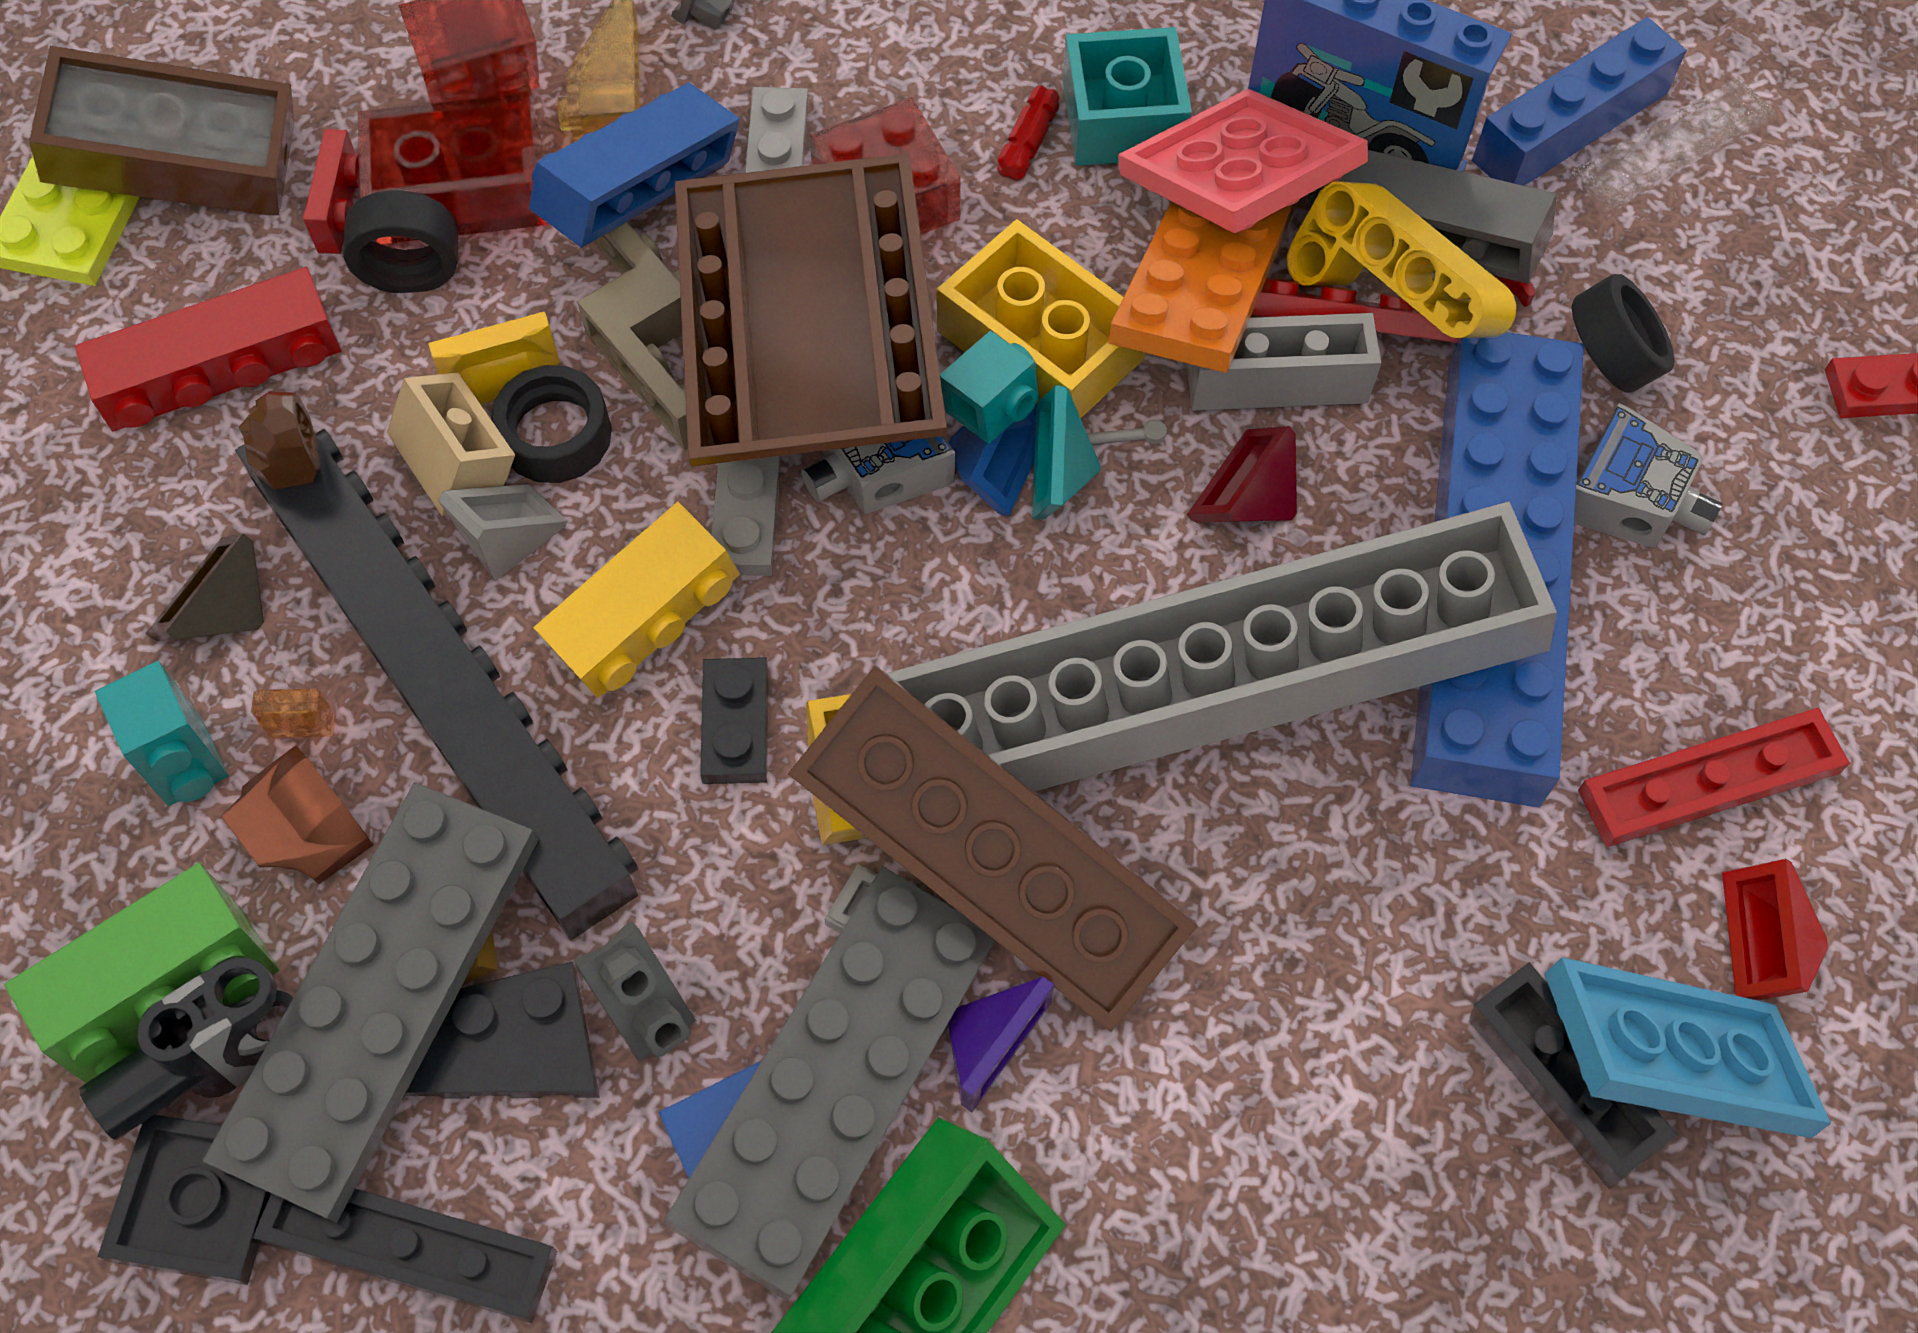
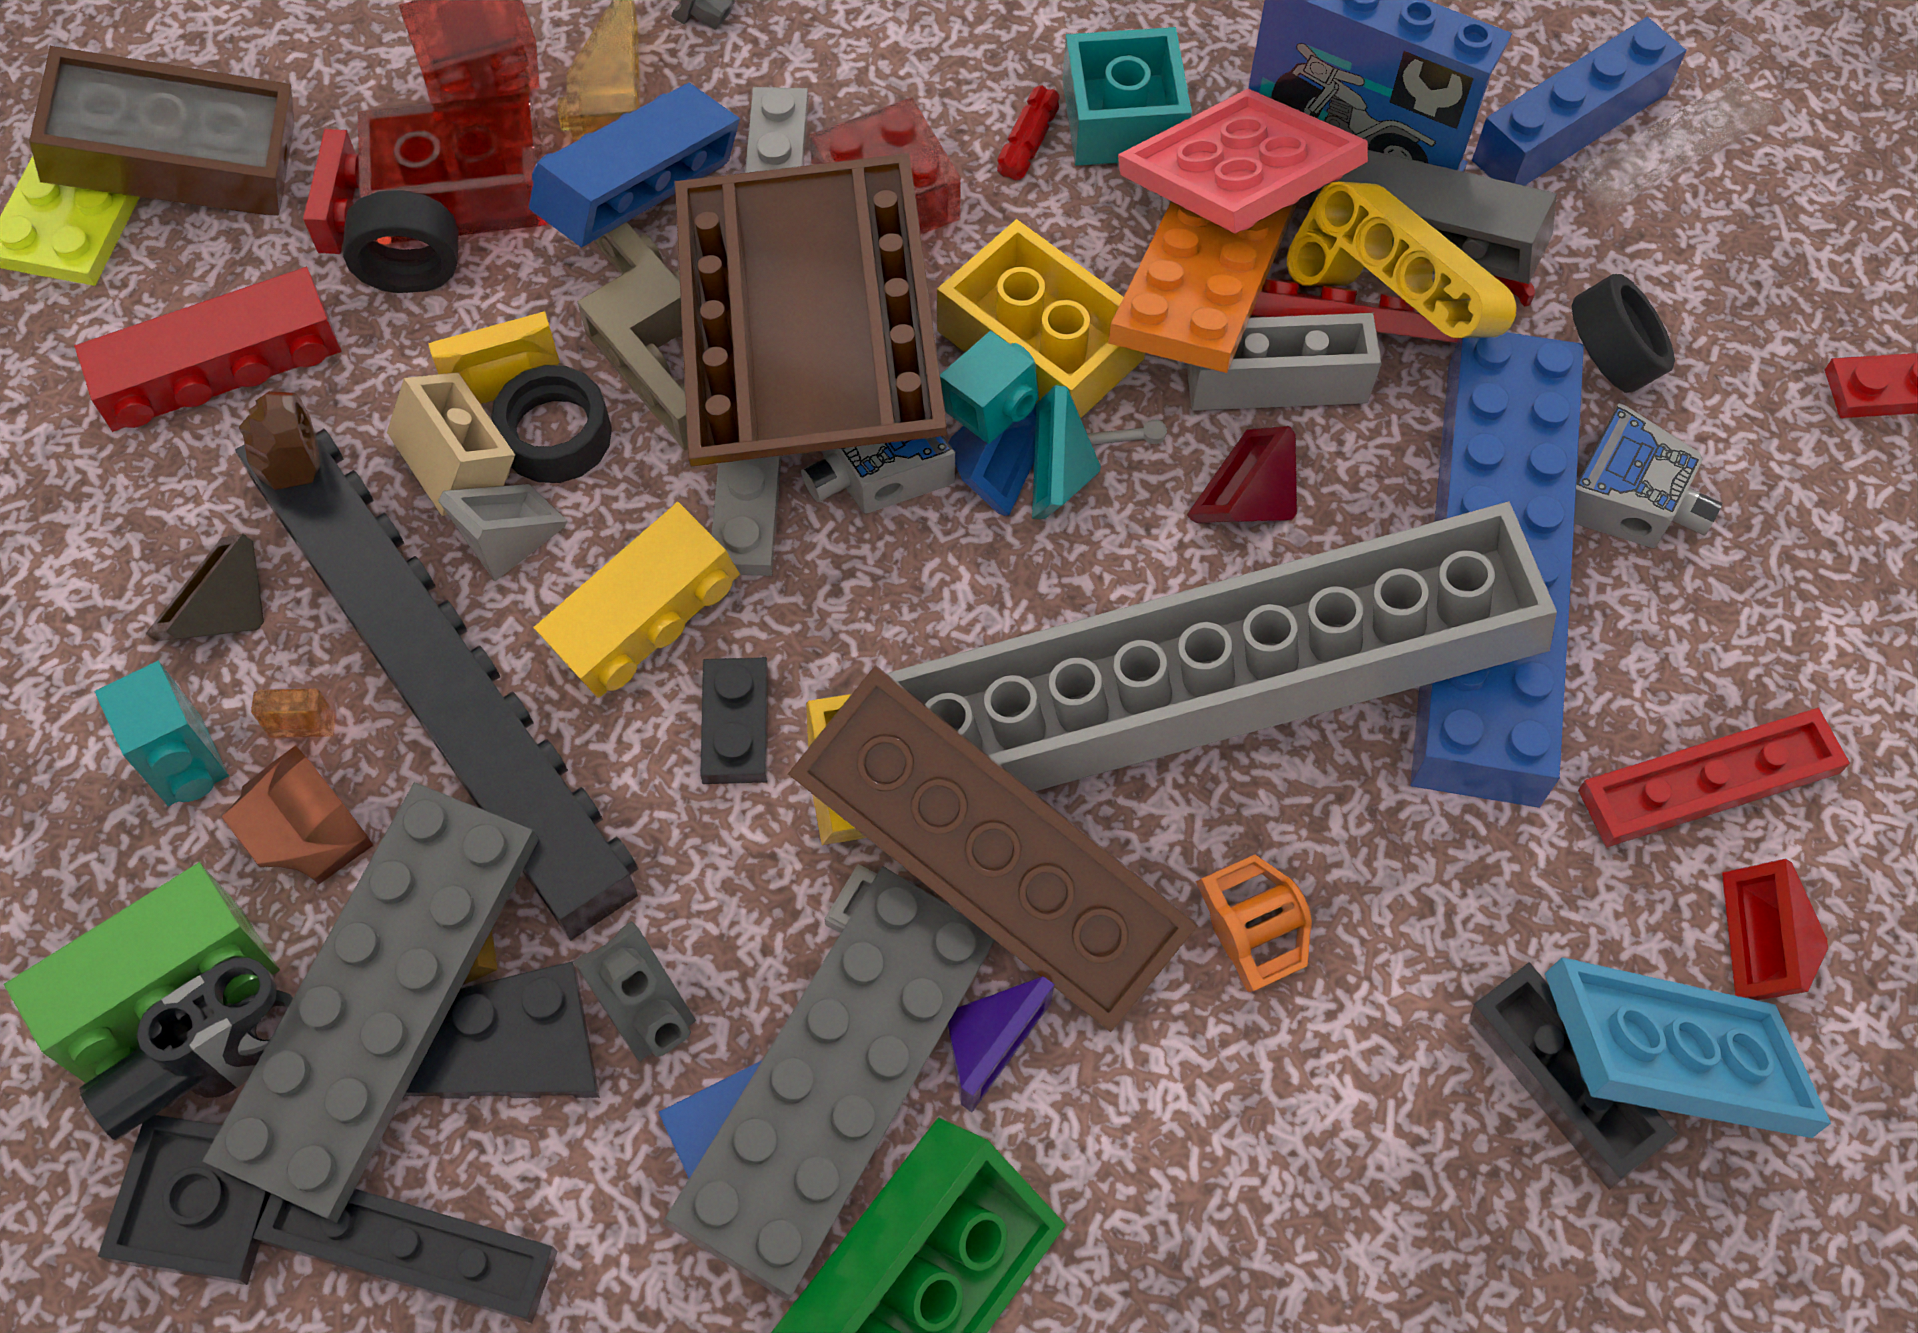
none -> orange piece [1195,854,1312,992]

